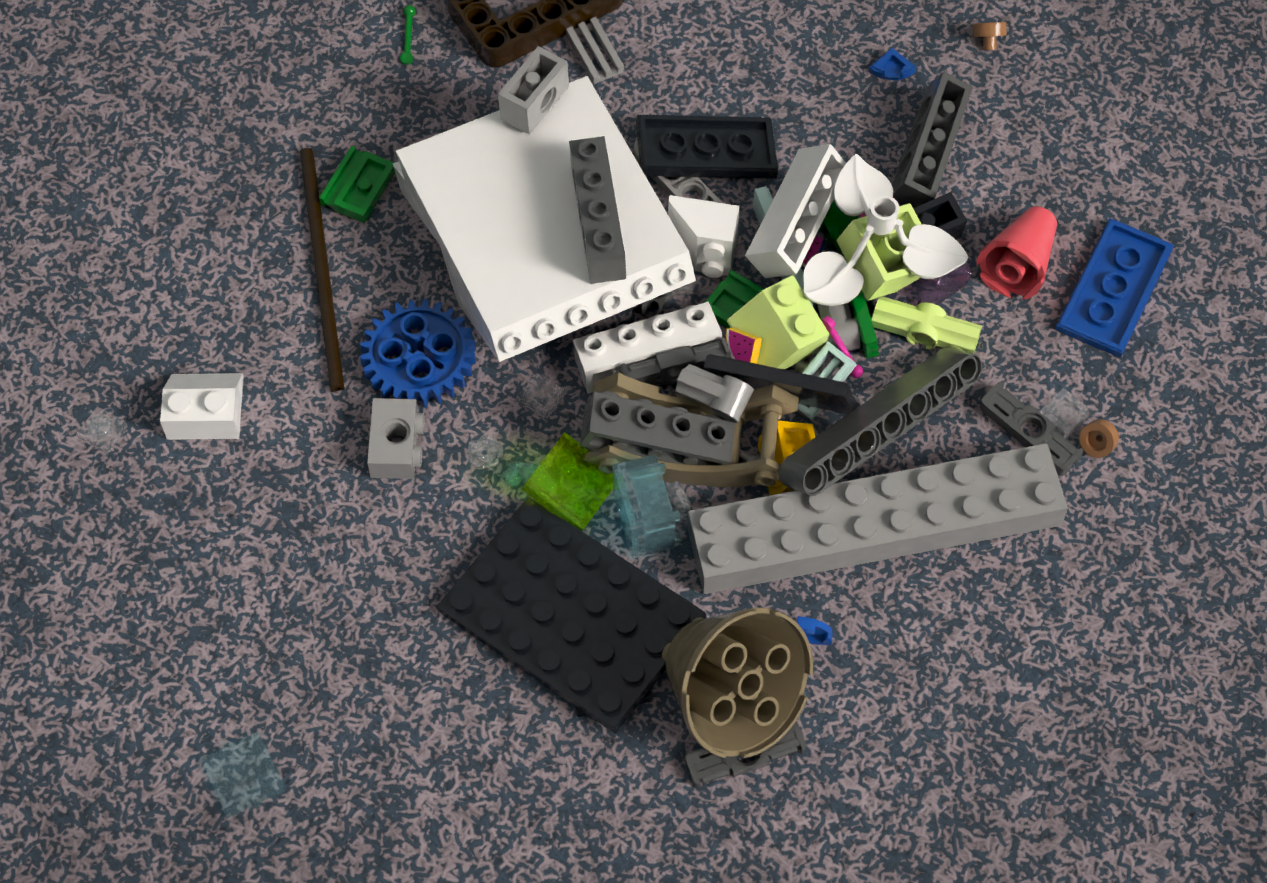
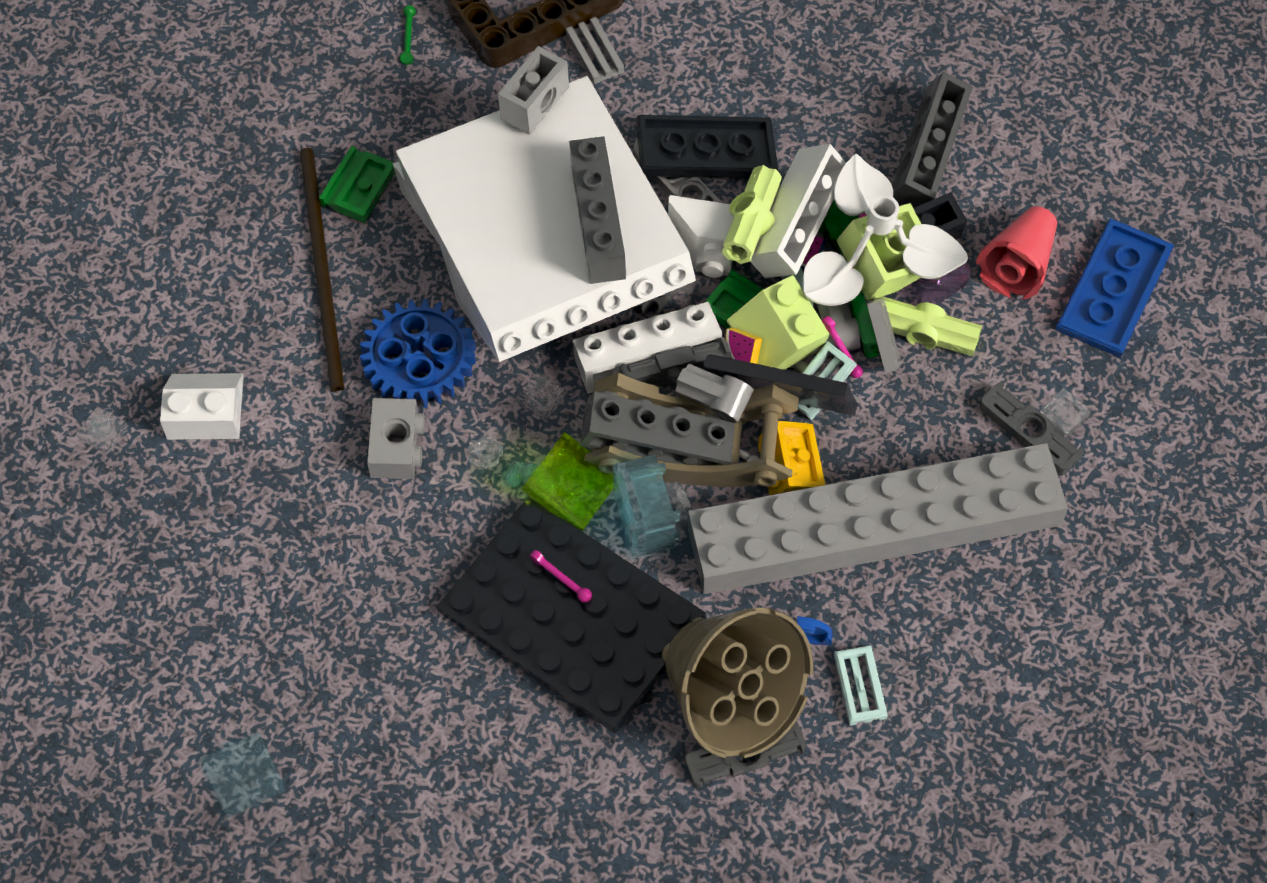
dark grey beam [779,347,982,496] -> none
blue tile [869,48,916,80] -> none
medium nougat tile [973,22,1006,50] -> none
medium nougat tile [1079,419,1119,458] -> none
none -> dark pink hinge [529,550,592,603]
none -> yellowish green piece [722,165,782,264]
none -> light aqua tile [834,646,888,725]
none -> light grey tile [867,298,901,373]

